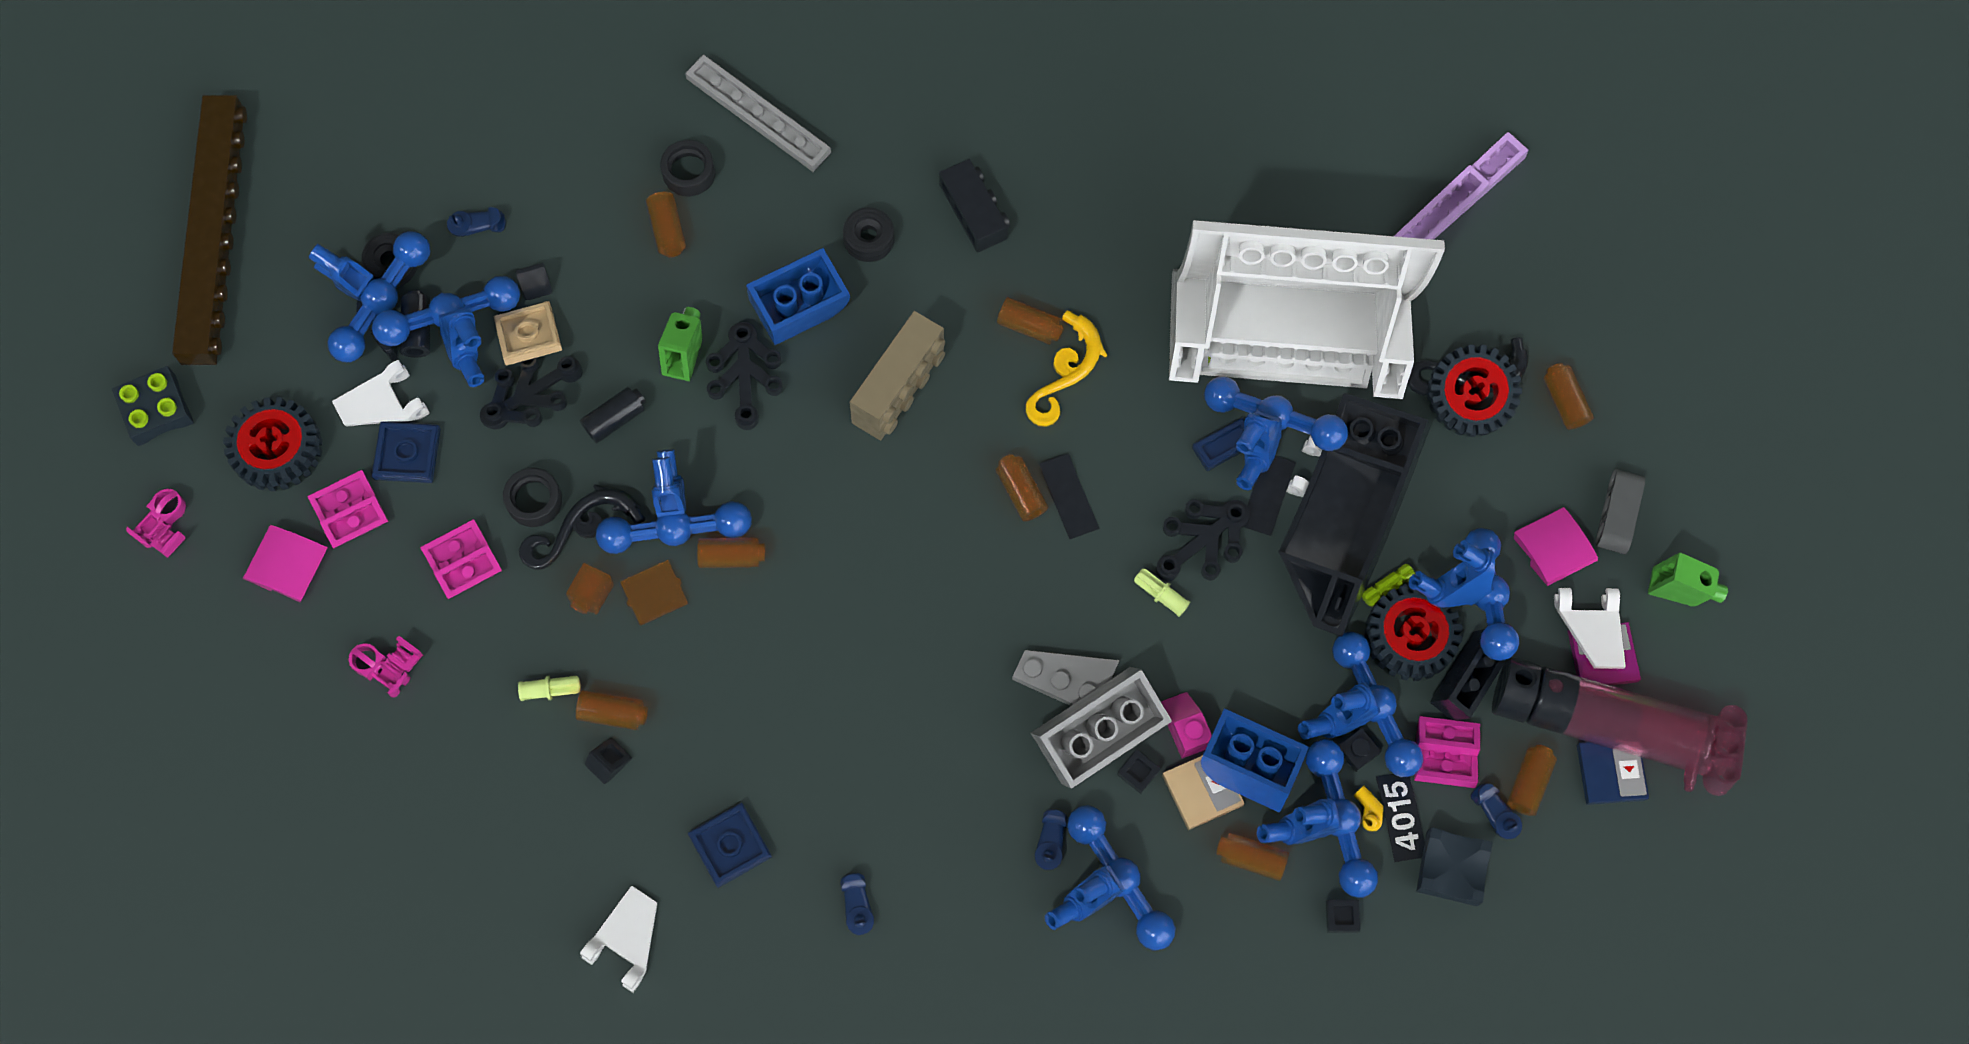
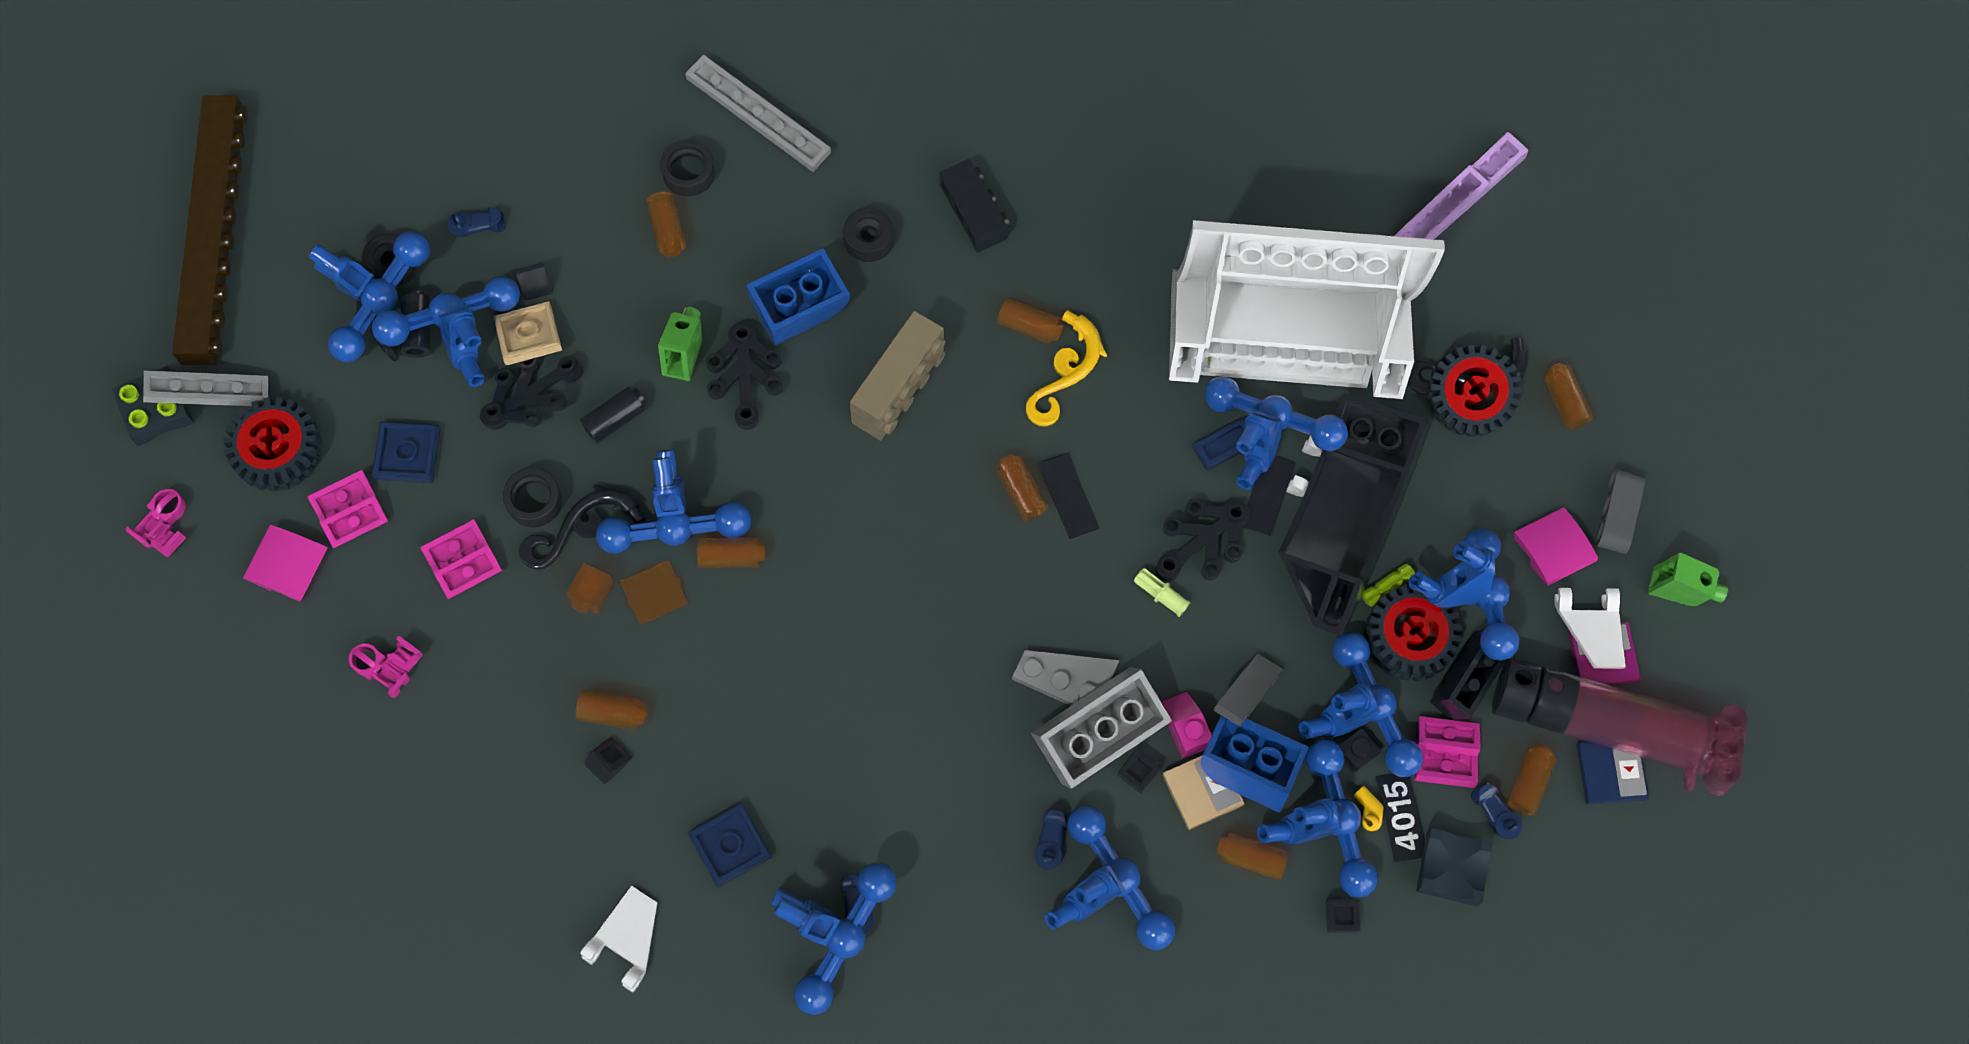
white flag [332,360,430,426] -> none
yellowish green axle [518,676,581,701] -> none
none -> light grey plate [143,371,268,406]
none -> blue connector [770,863,897,1015]
none -> dark grey tile [1214,654,1283,726]

